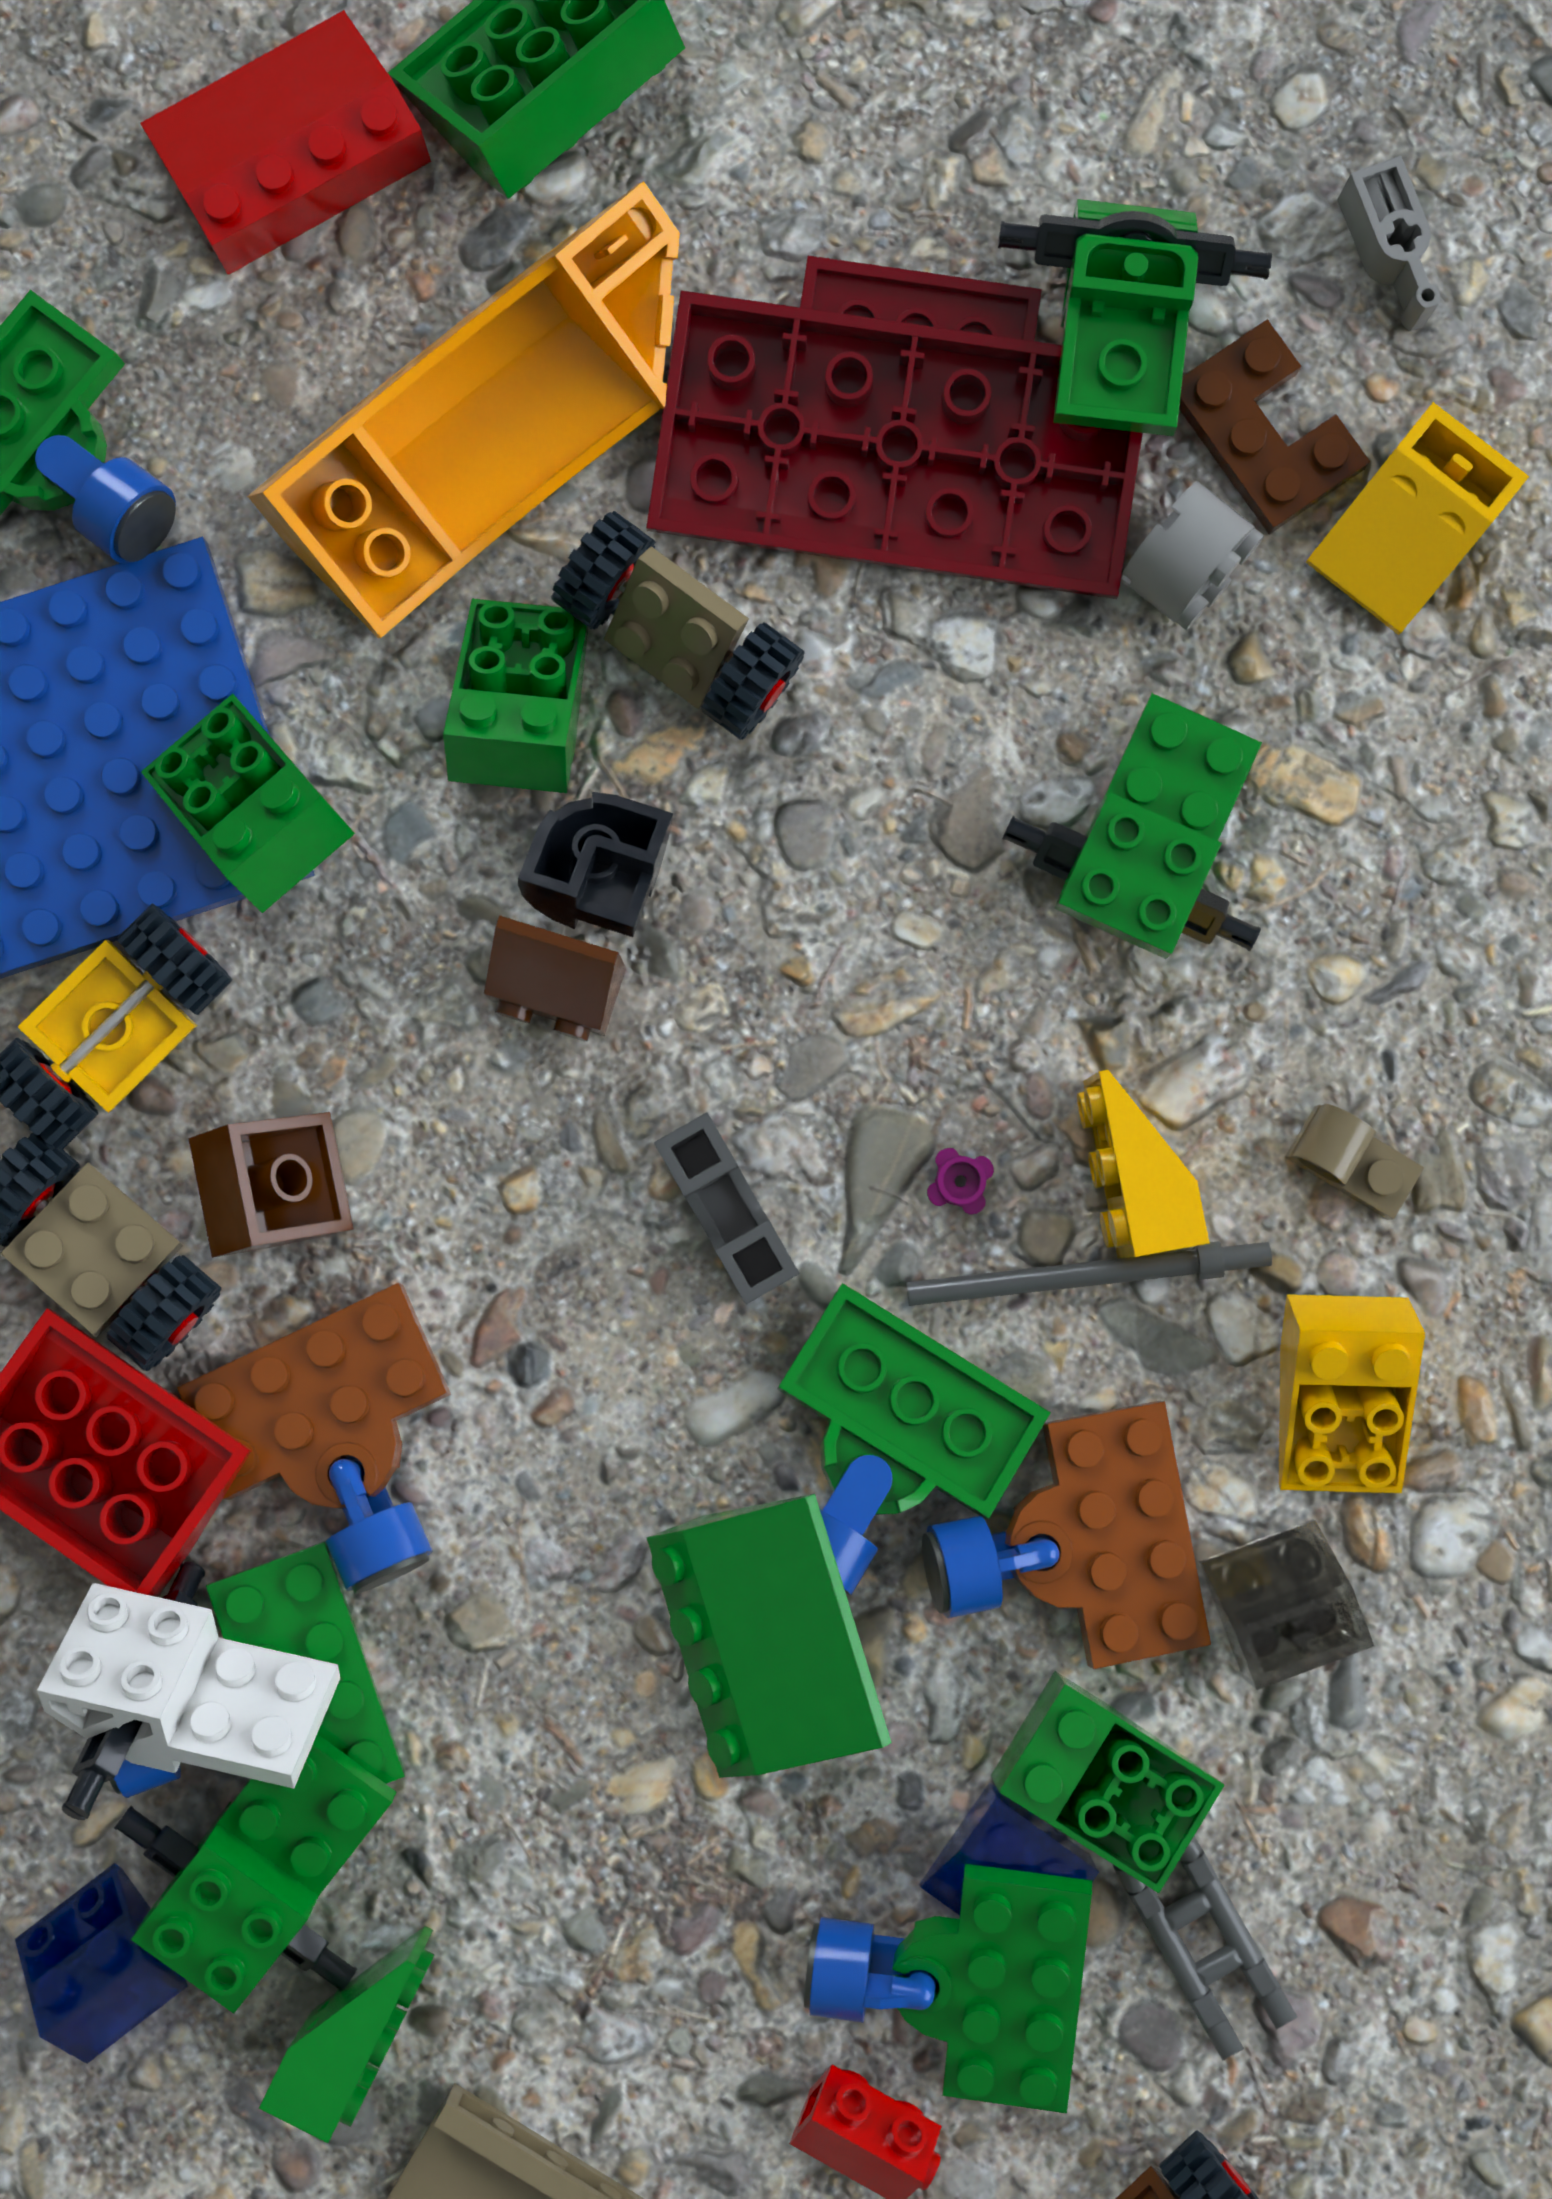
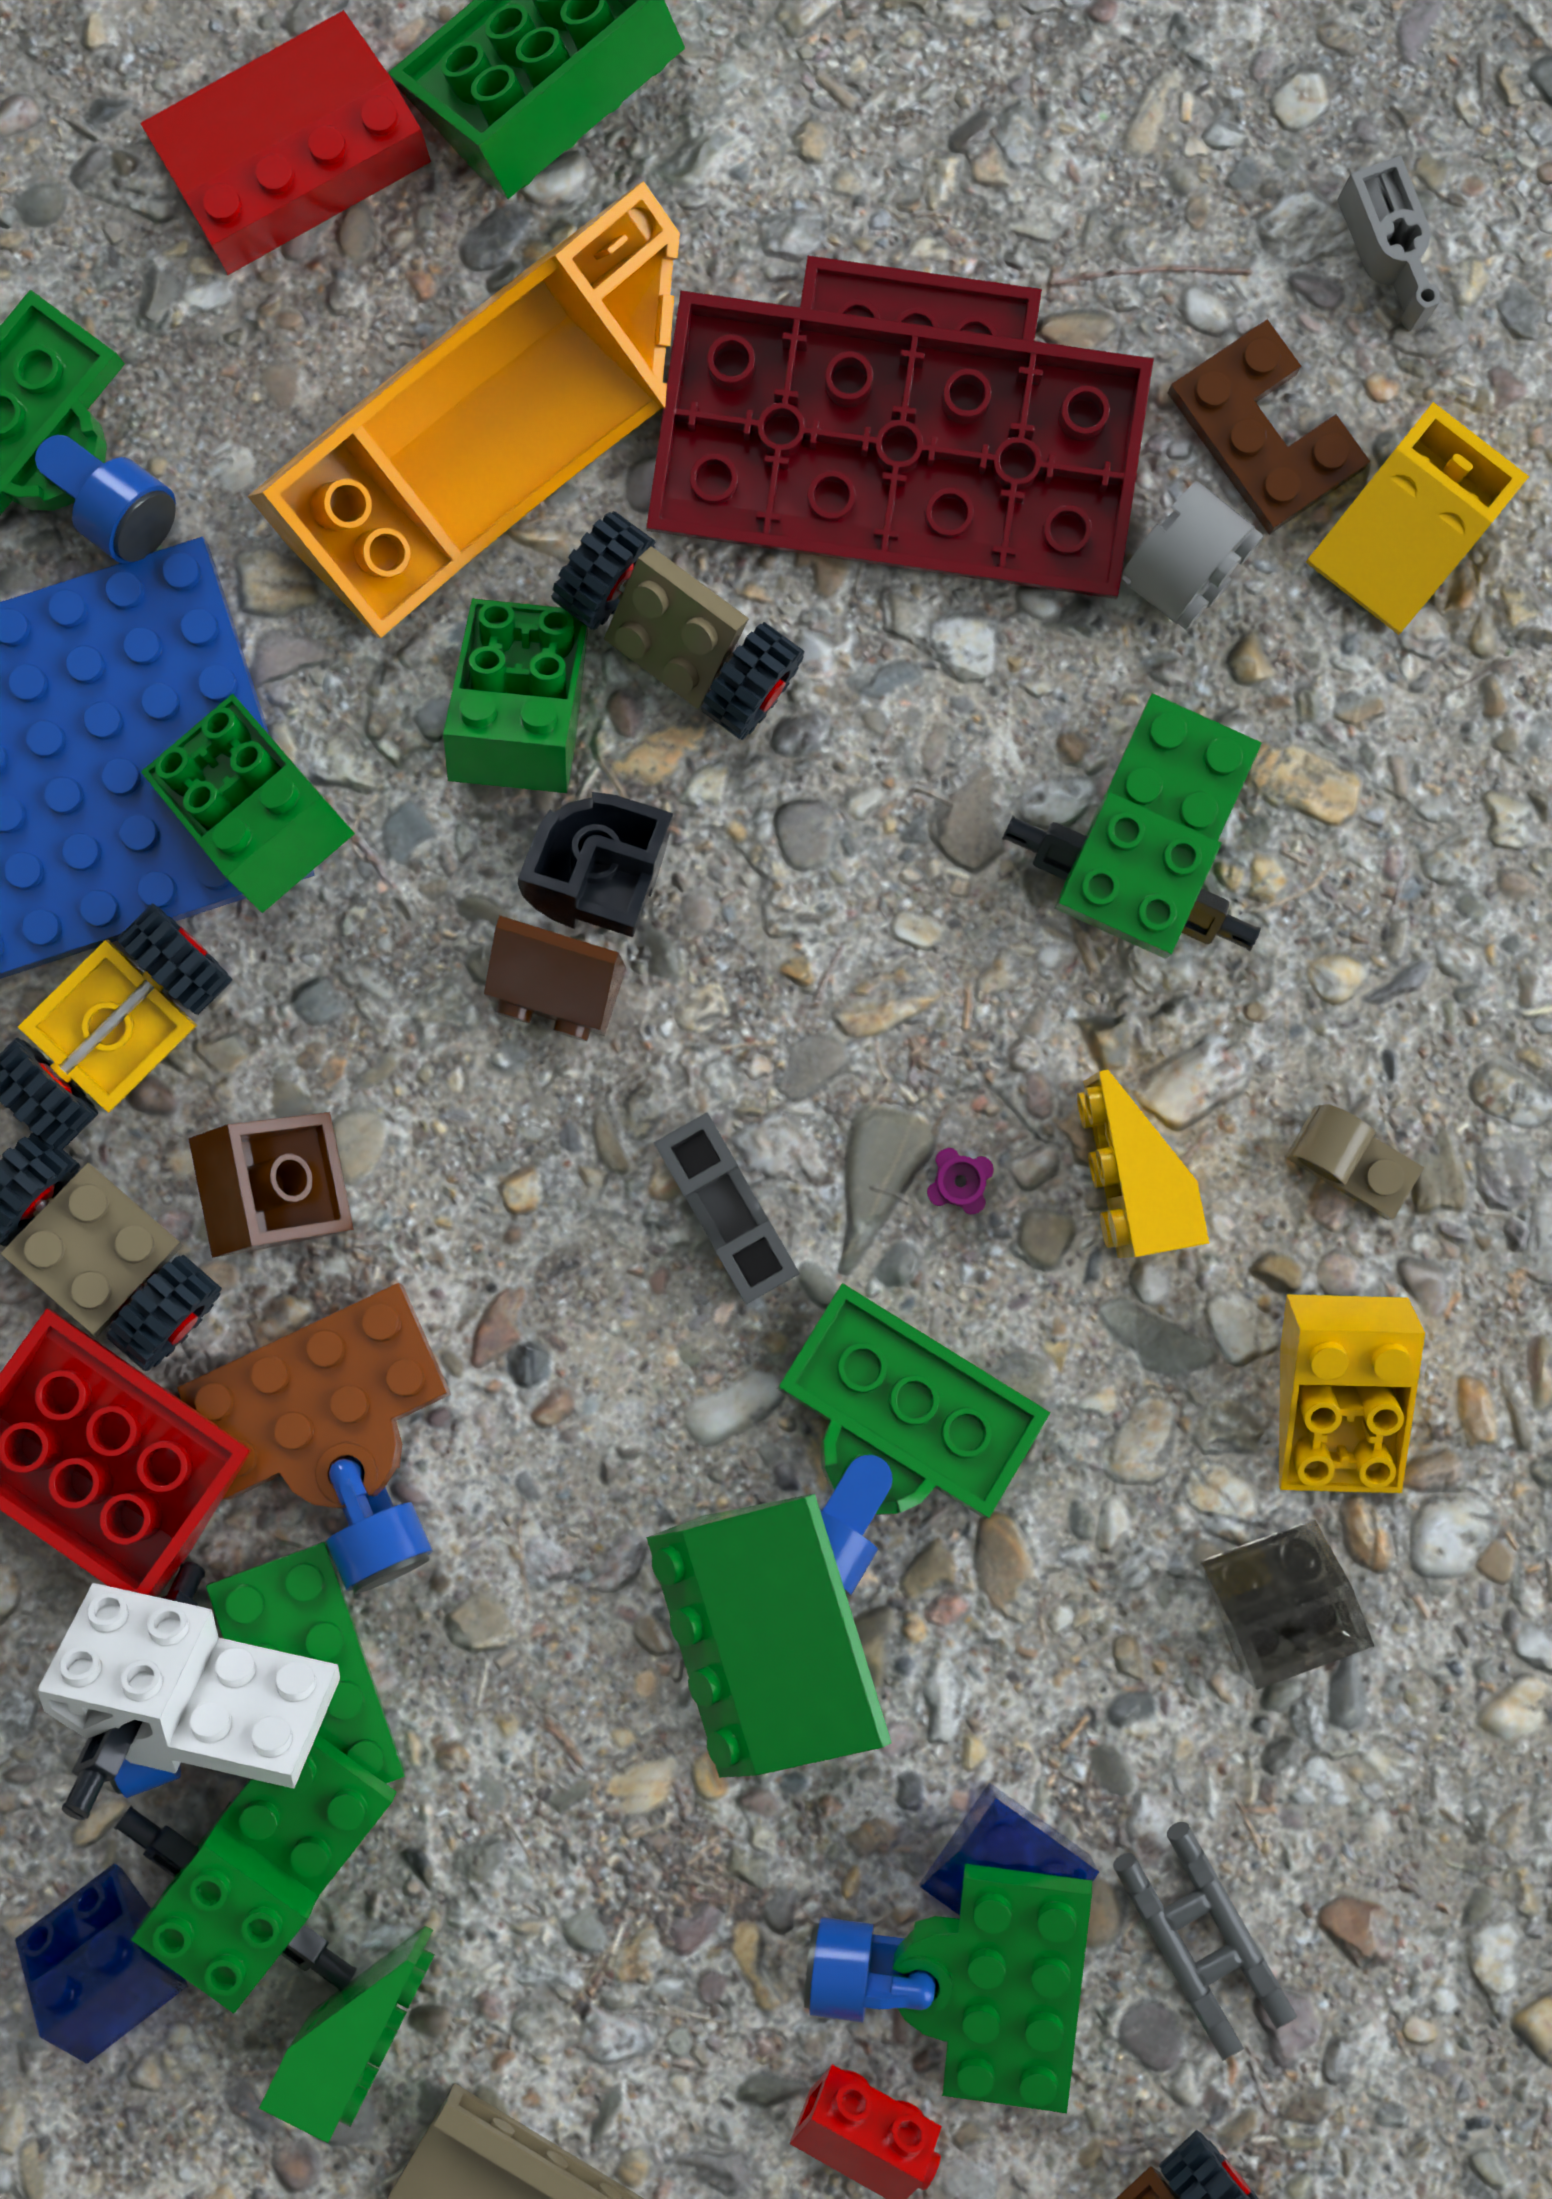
dark grey bar [906,1241,1272,1306] -> none
dark orange plate [922,1401,1211,1669] -> none
green slope [991,1671,1225,1893] -> none
green piece [998,199,1272,436] -> none

